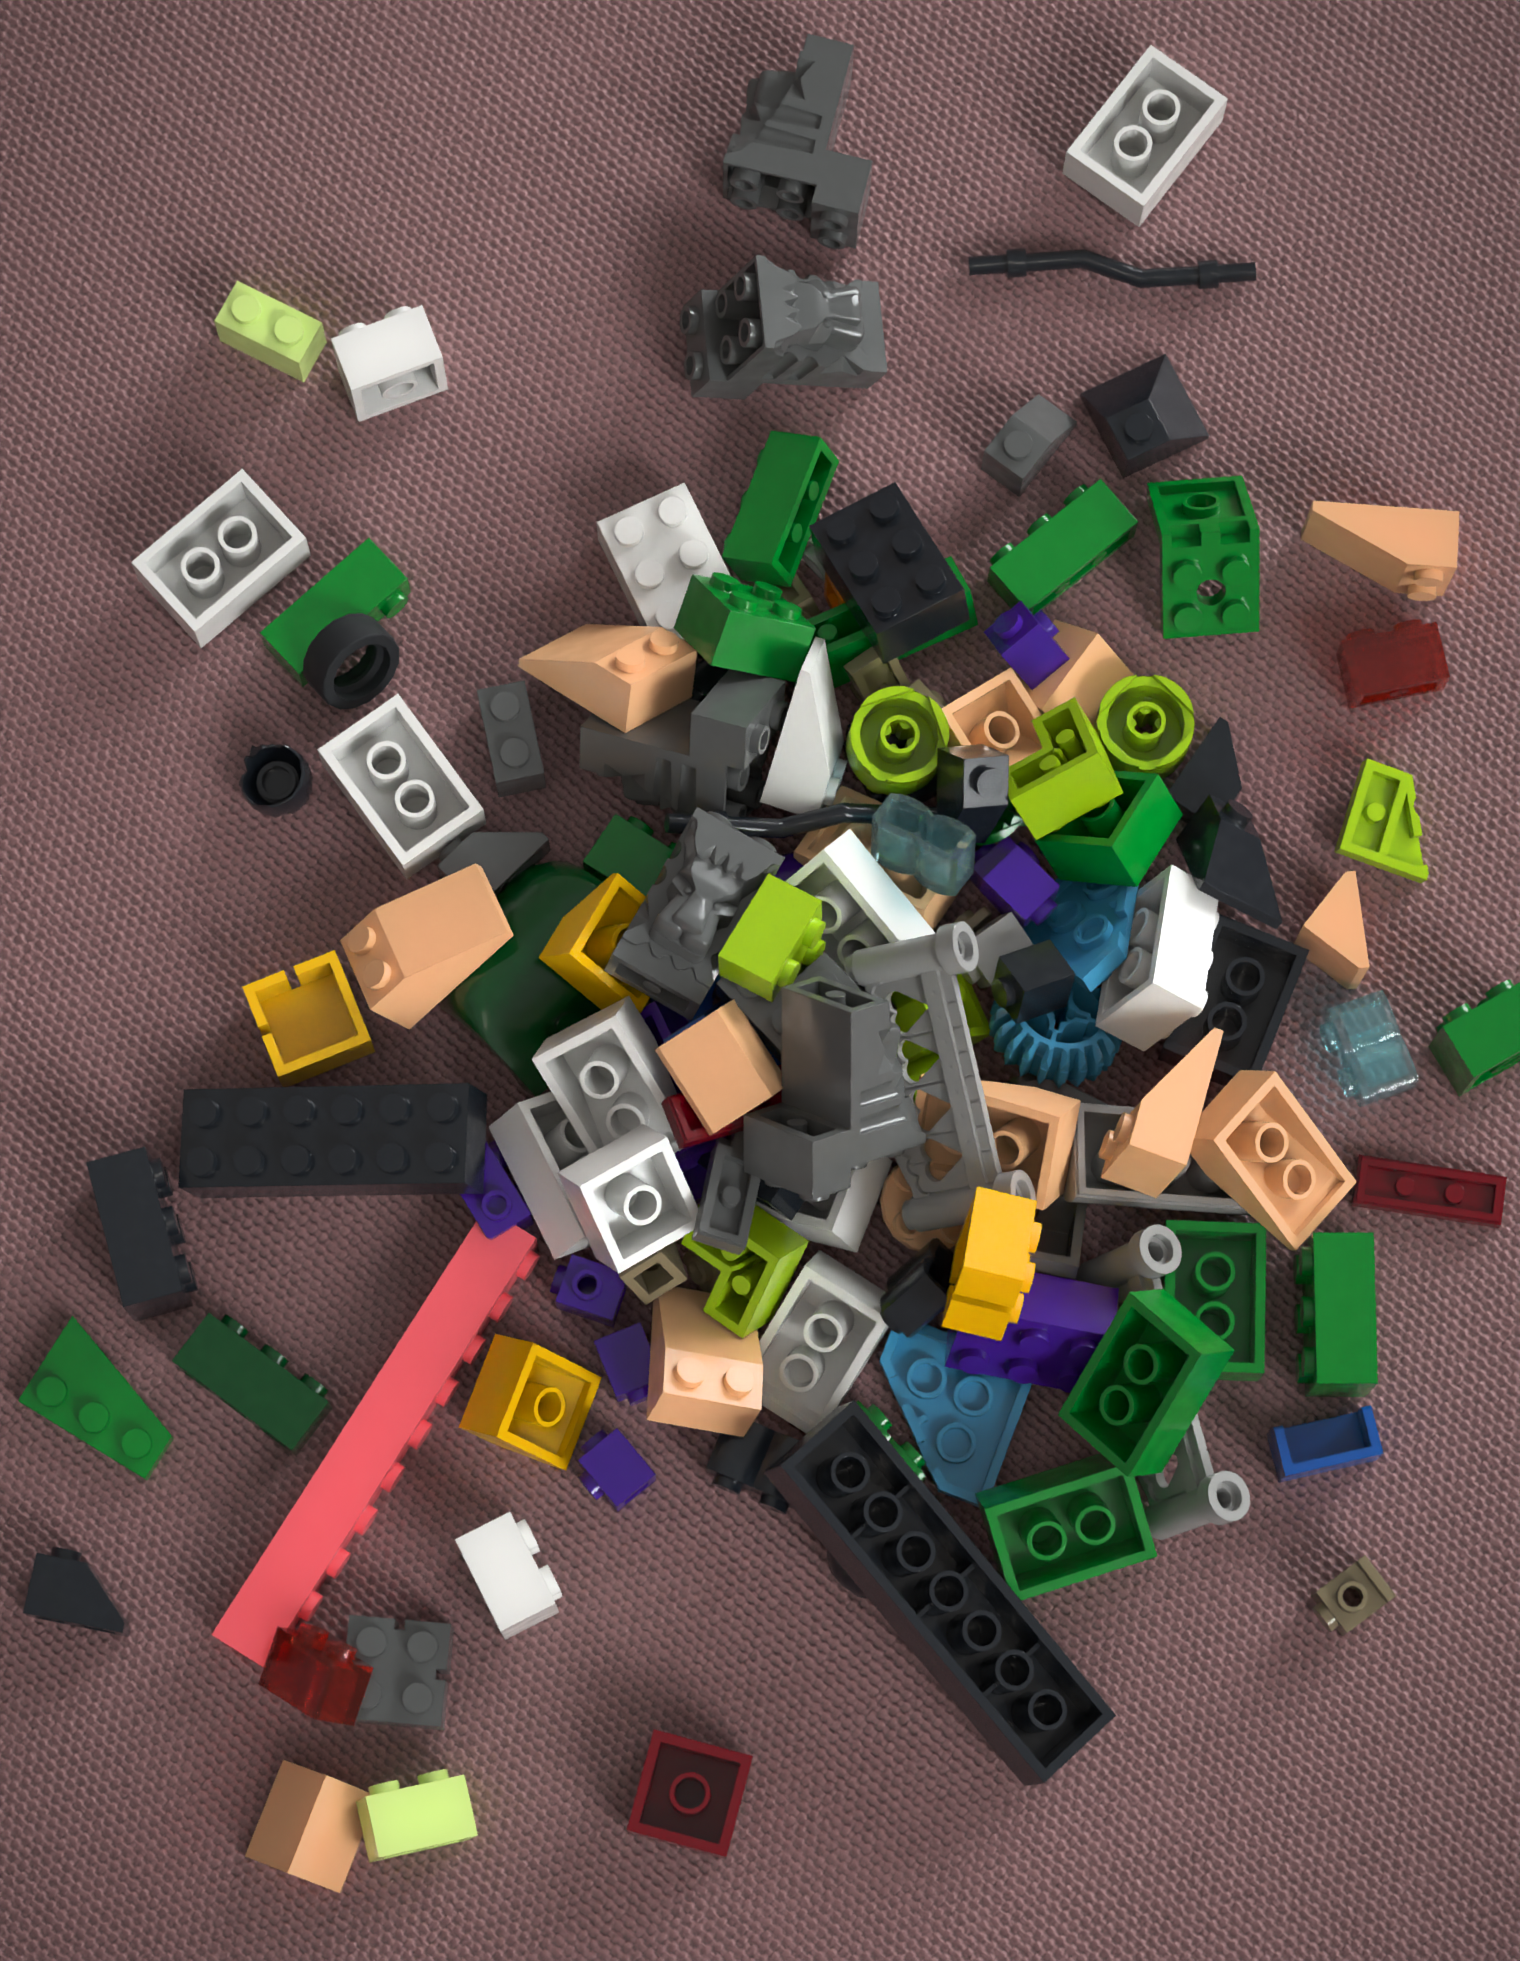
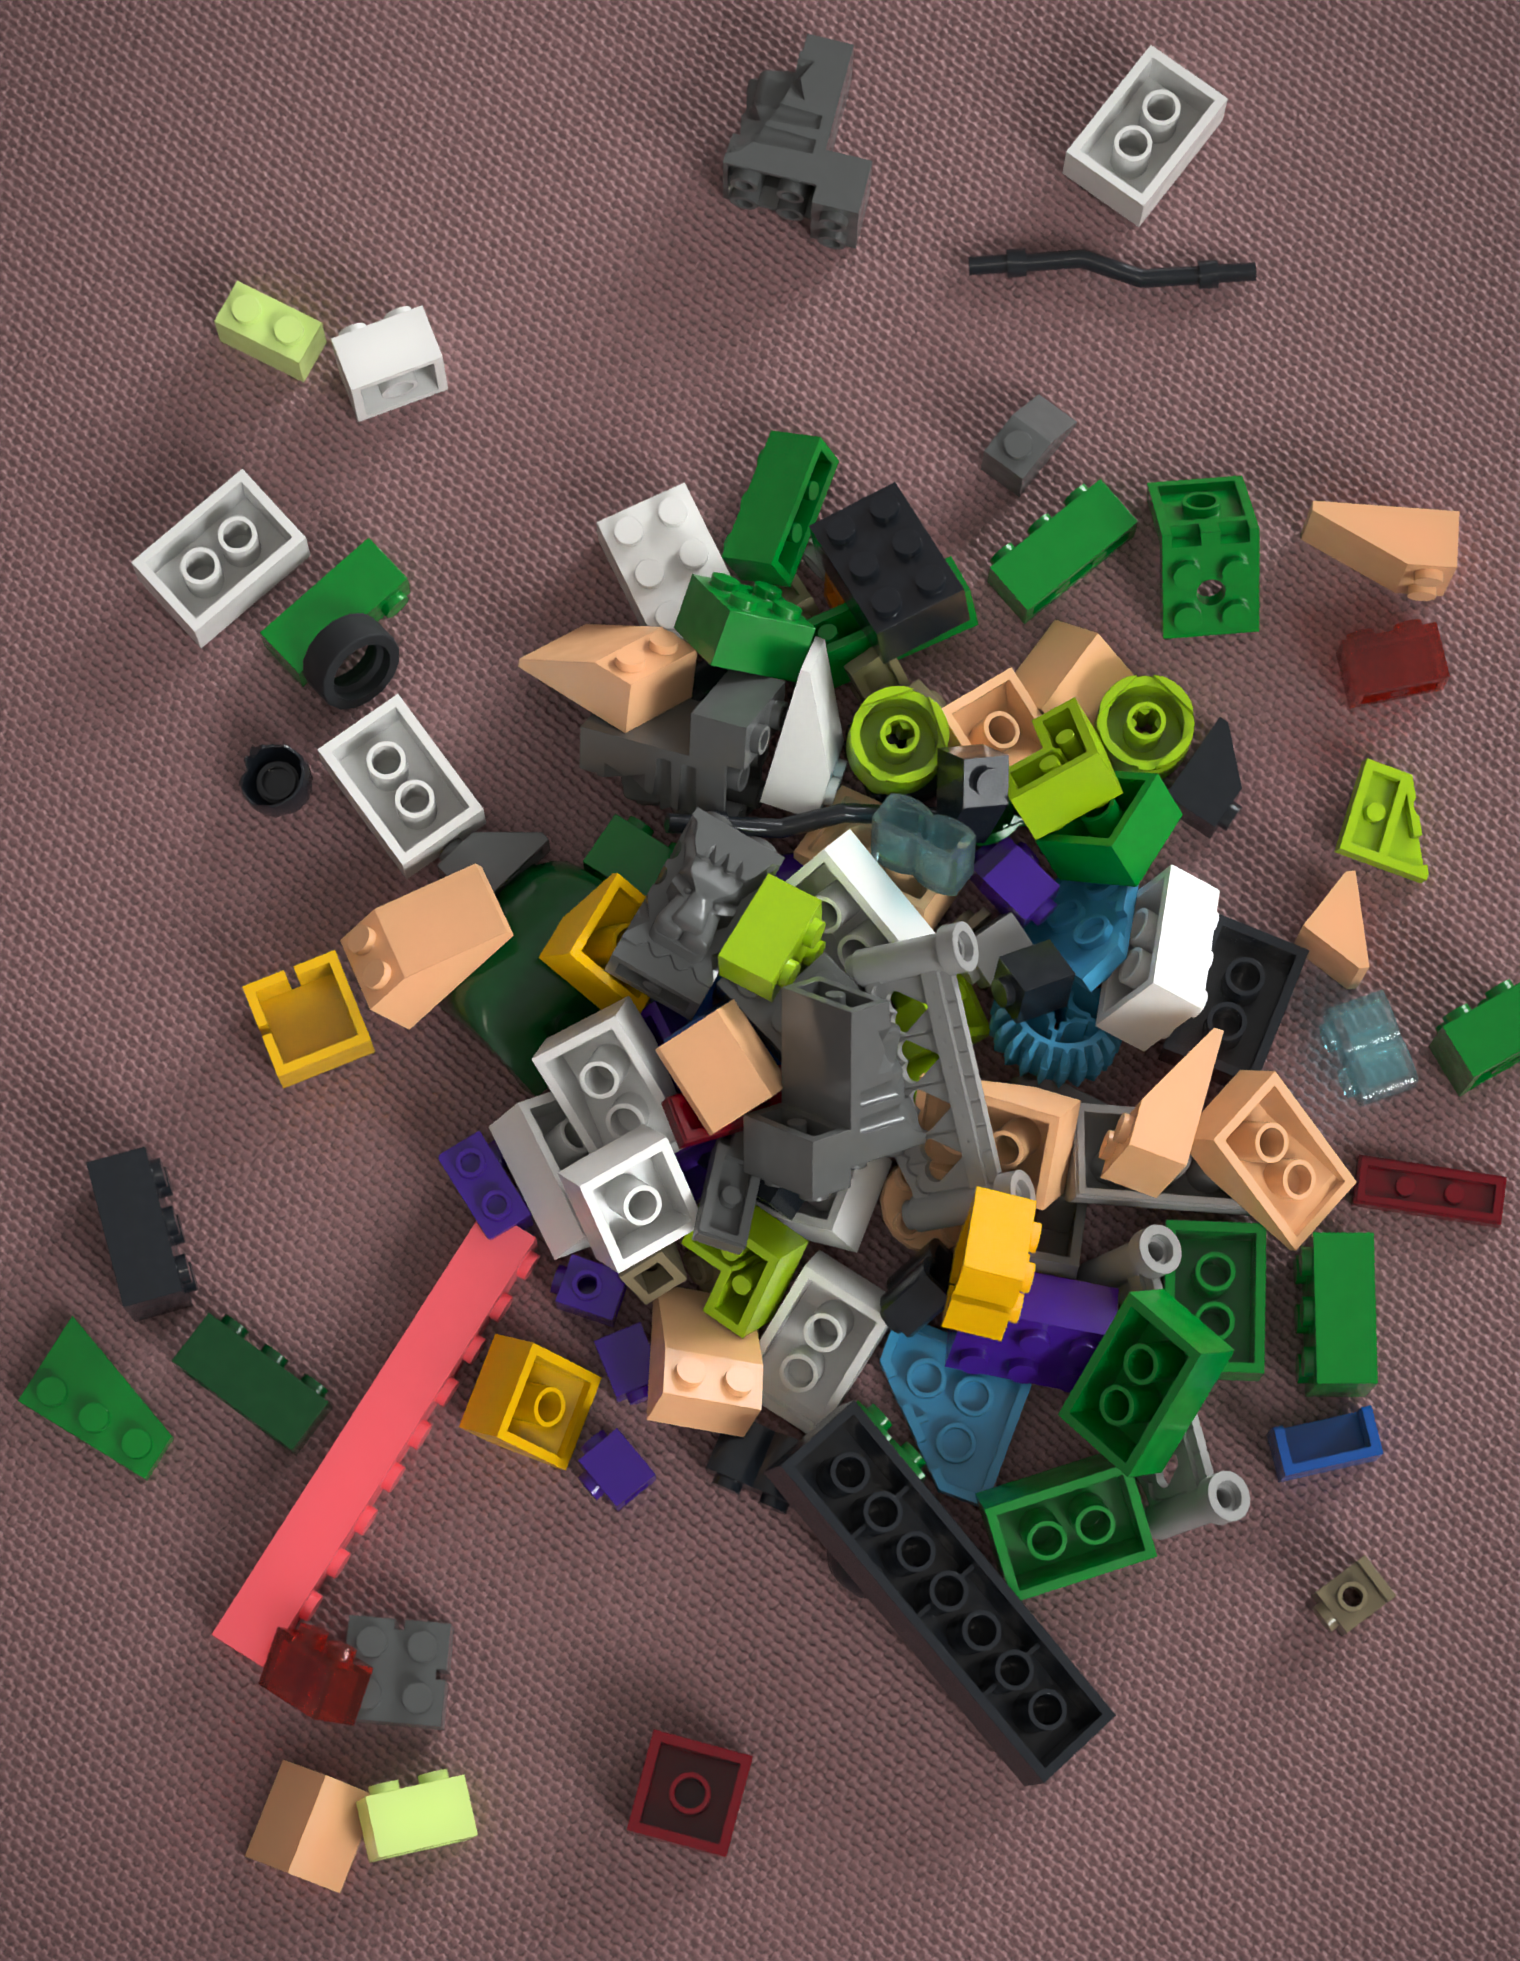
black slope [23,1547,131,1637] -> none
black brick [178,1083,487,1198] -> none
white brick [455,1512,563,1640] -> none
dark grey brick [477,680,546,798] -> none
dark grey brick [680,255,888,400] -> none
dark purple brick [984,601,1070,690] -> none
black slope [1080,354,1209,478] -> none
black slope [1176,794,1282,929] -> none

